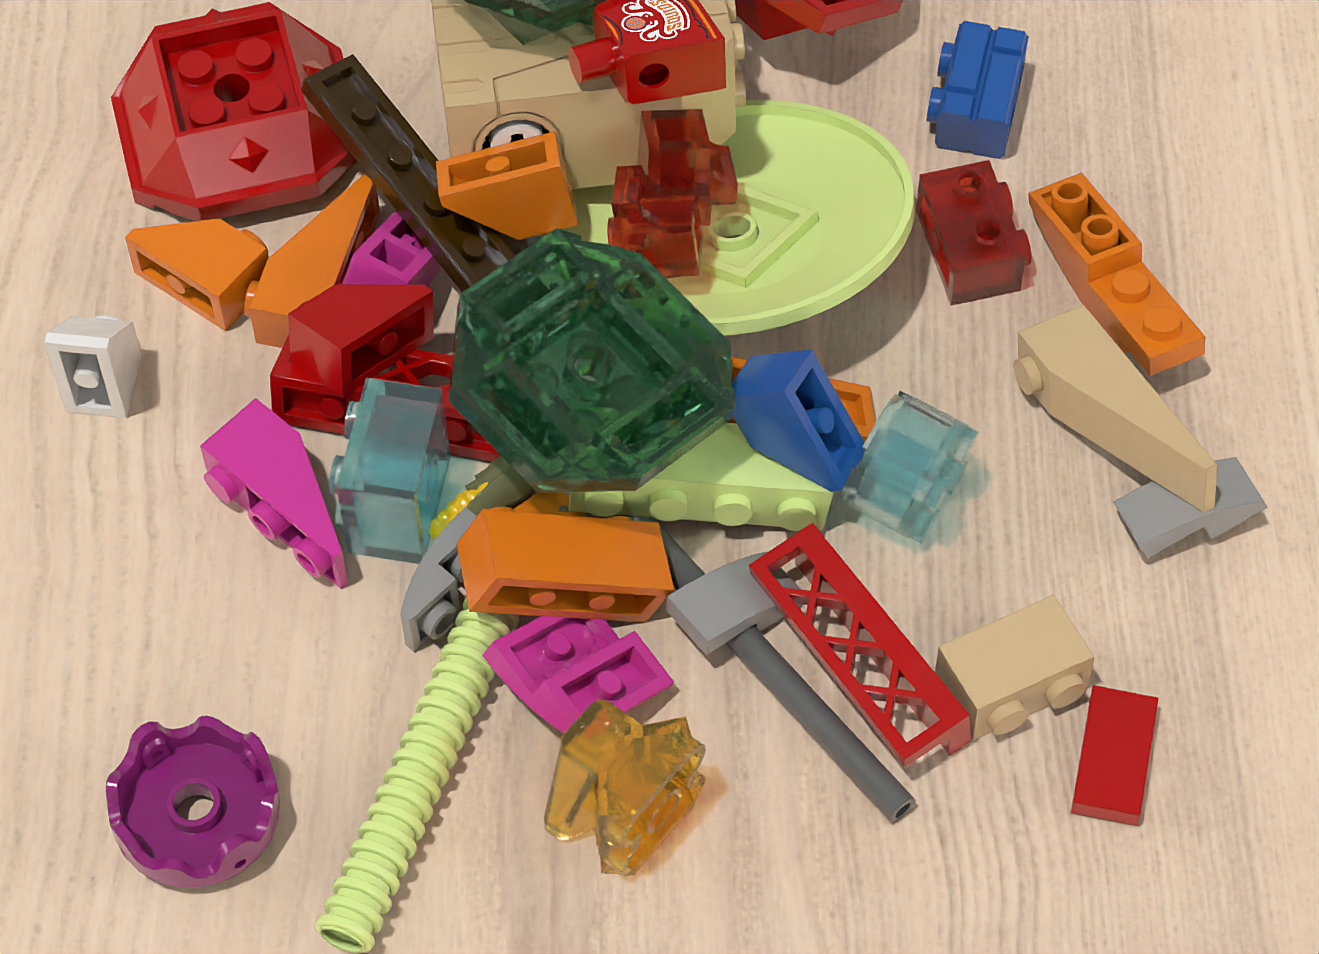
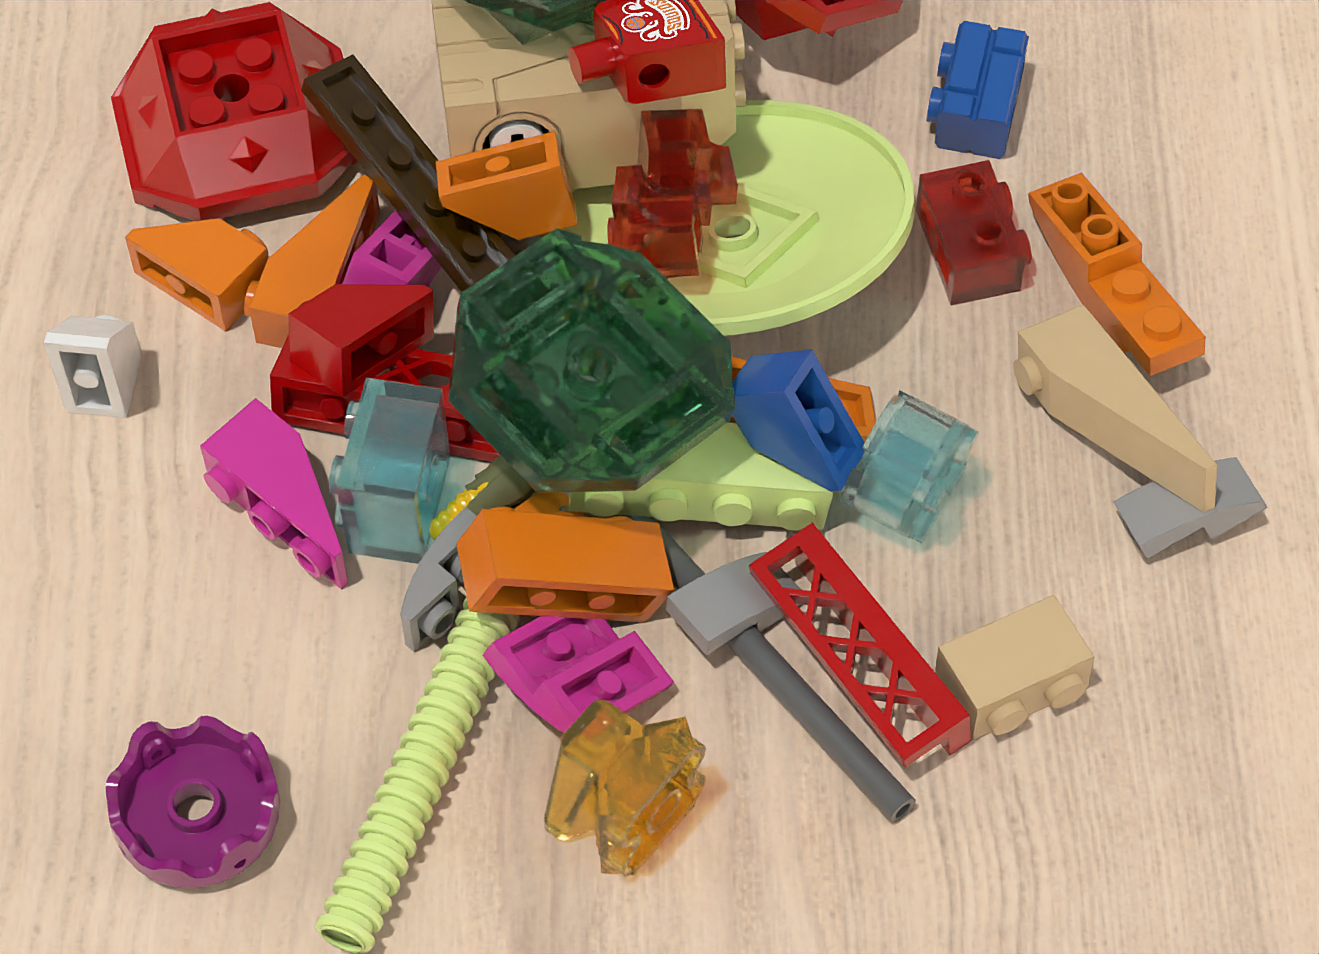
red tile [1070,685,1159,826] -> none

